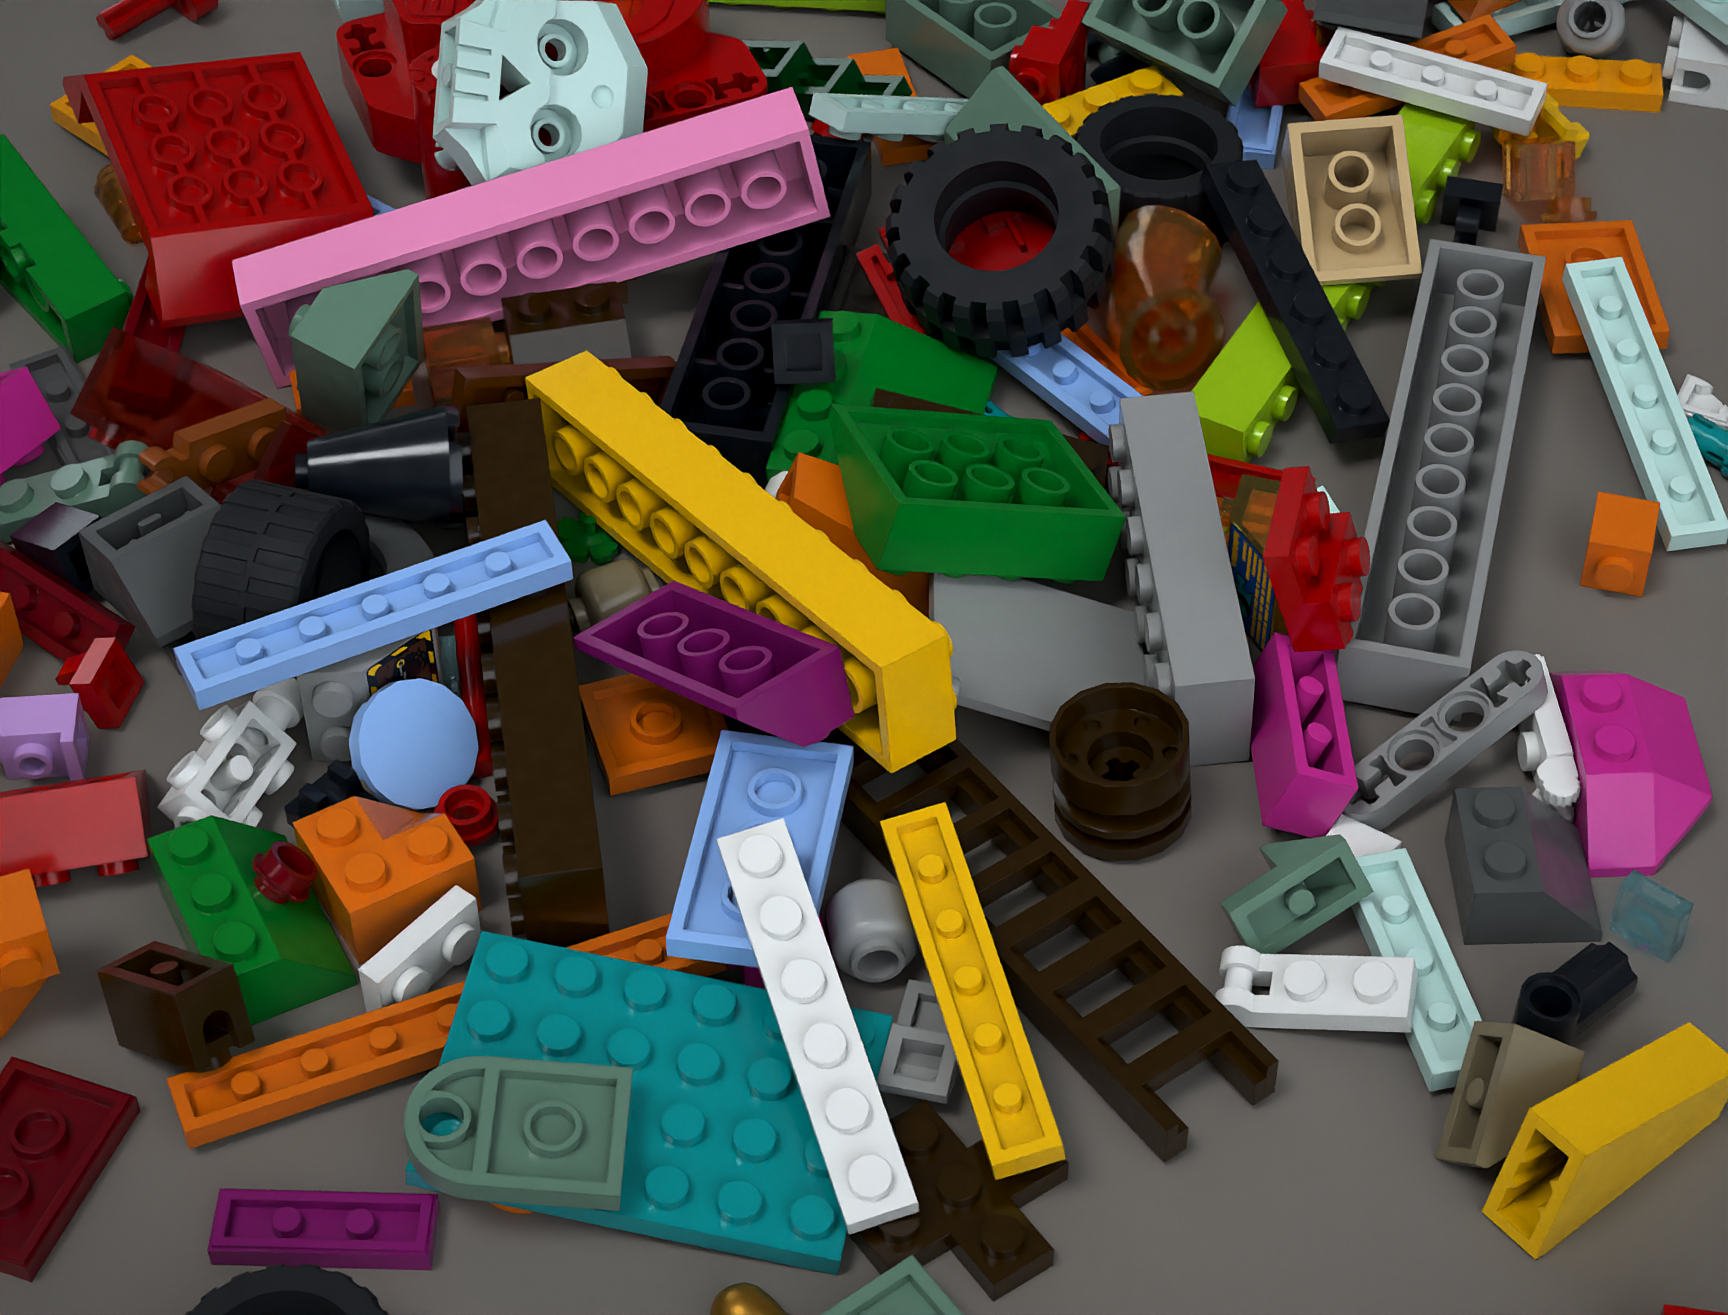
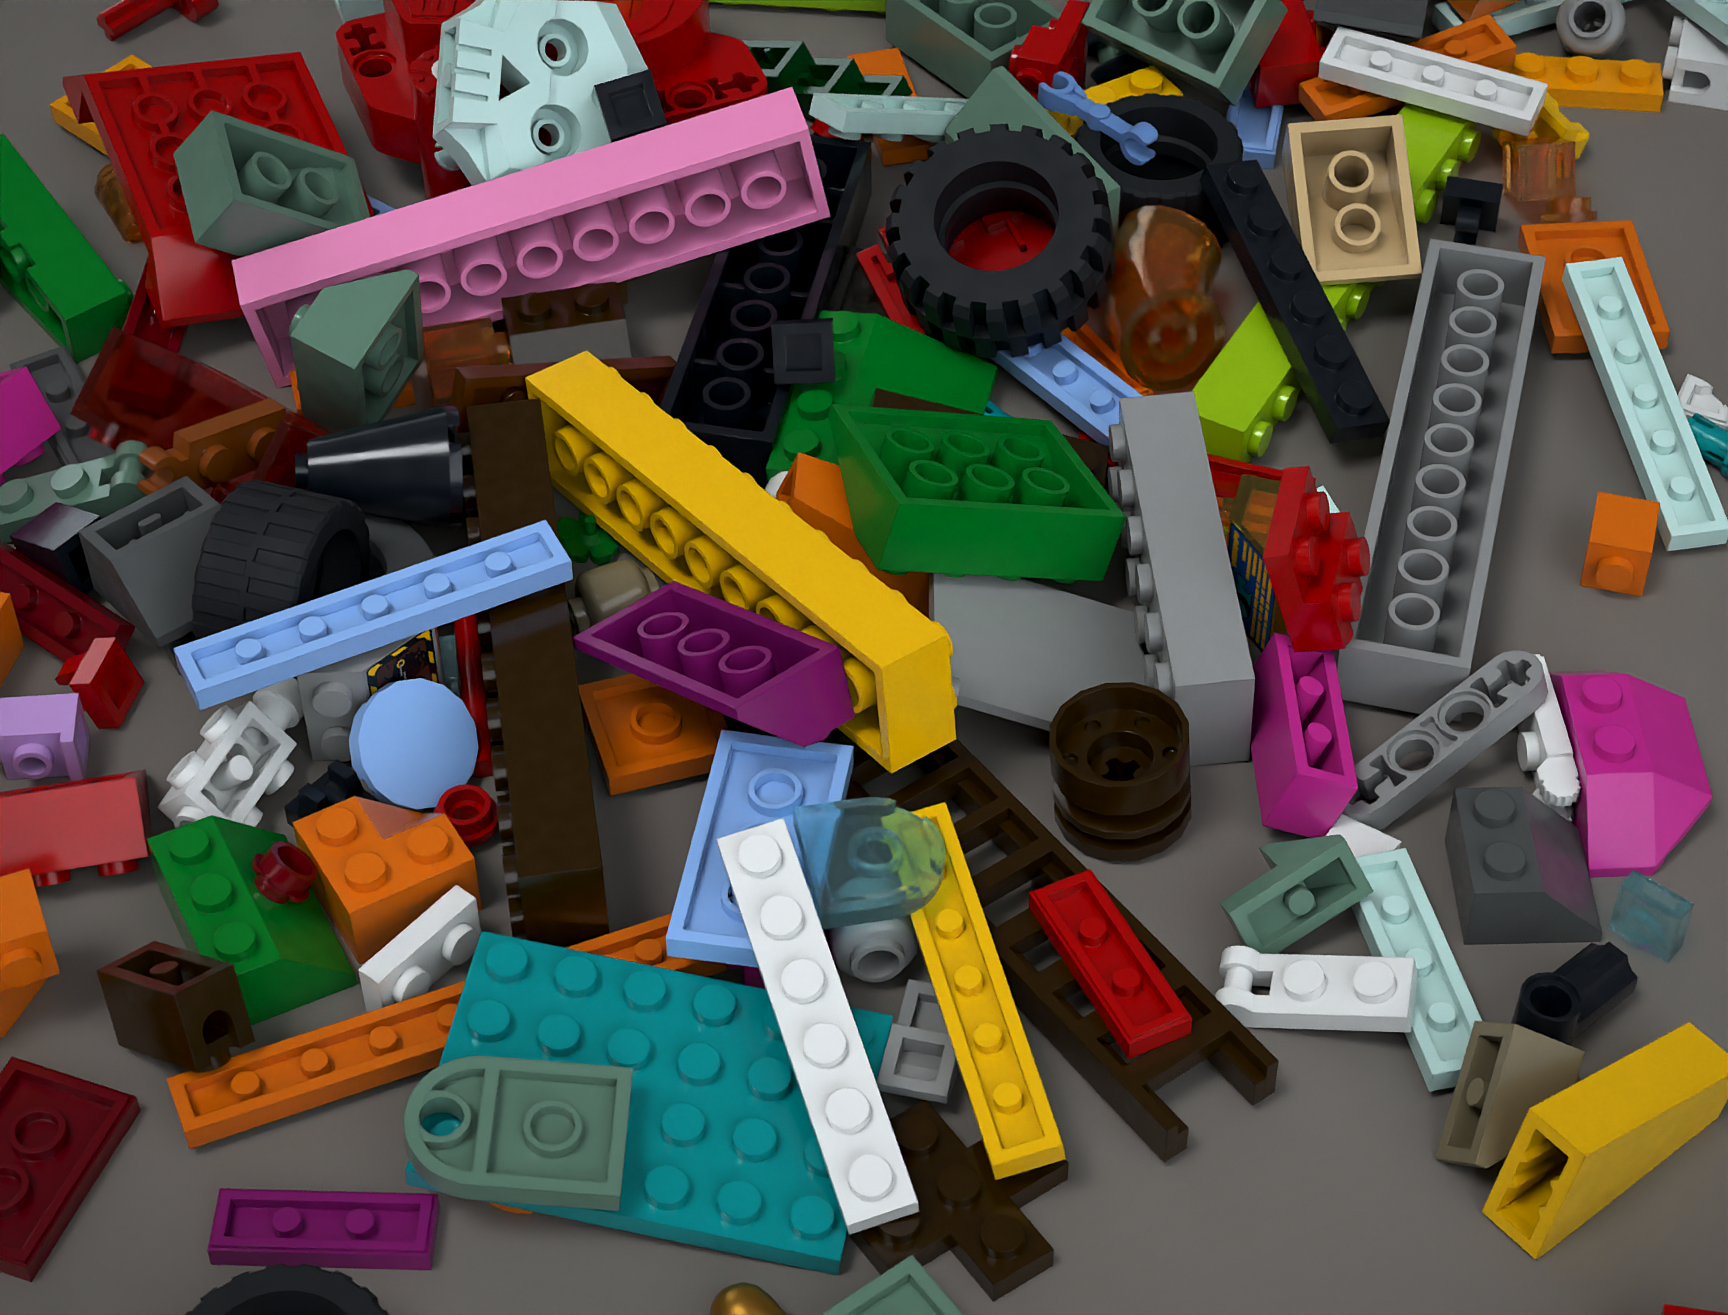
none -> sand green slope [173,110,370,257]
none -> black tile [594,69,667,143]
none -> clear light blue tile [793,797,946,929]
none -> red tile [1029,869,1192,1059]
none -> medium blue piece [1038,71,1158,166]

